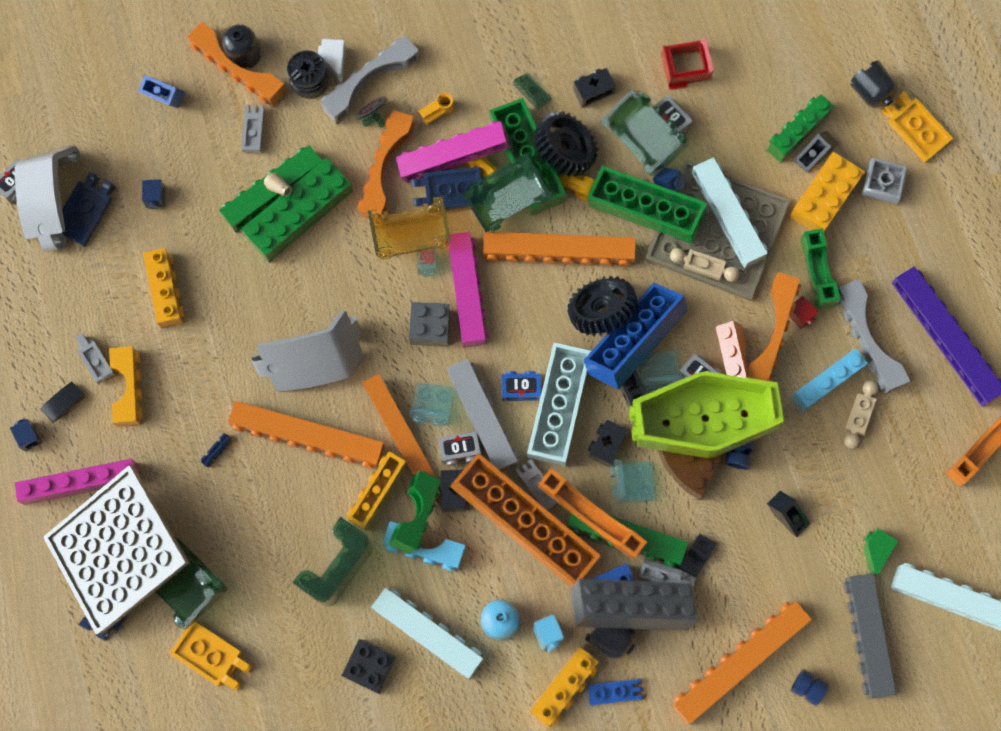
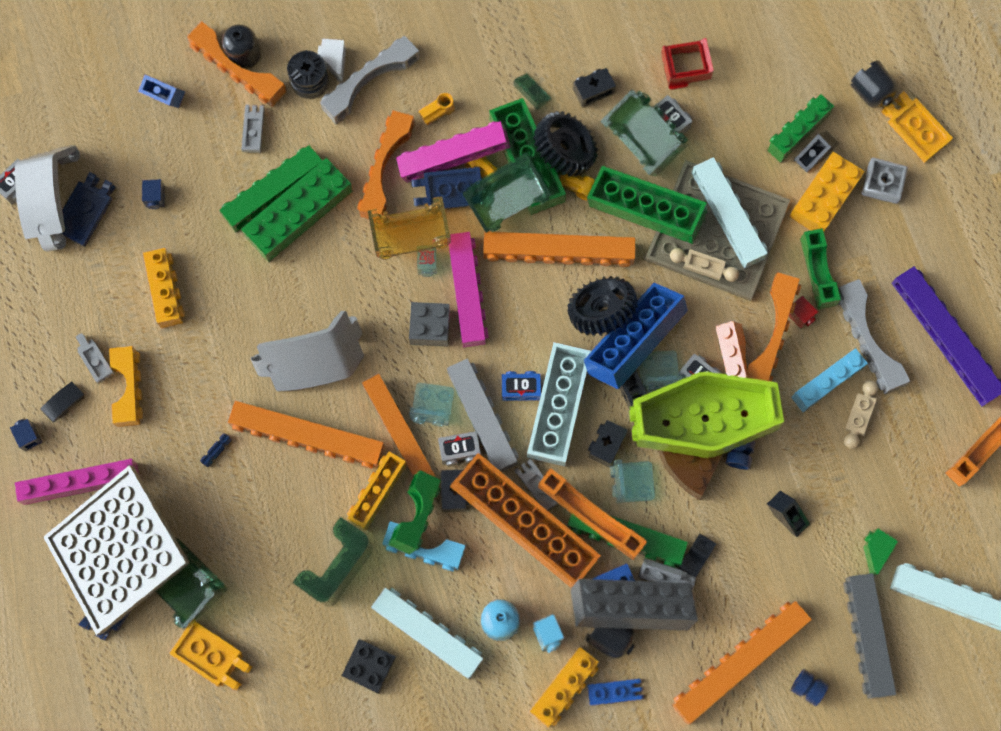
tan cone [264,173,292,197] -> none
shield [355,96,387,128] -> none
dark blue brick [653,167,686,193] -> none

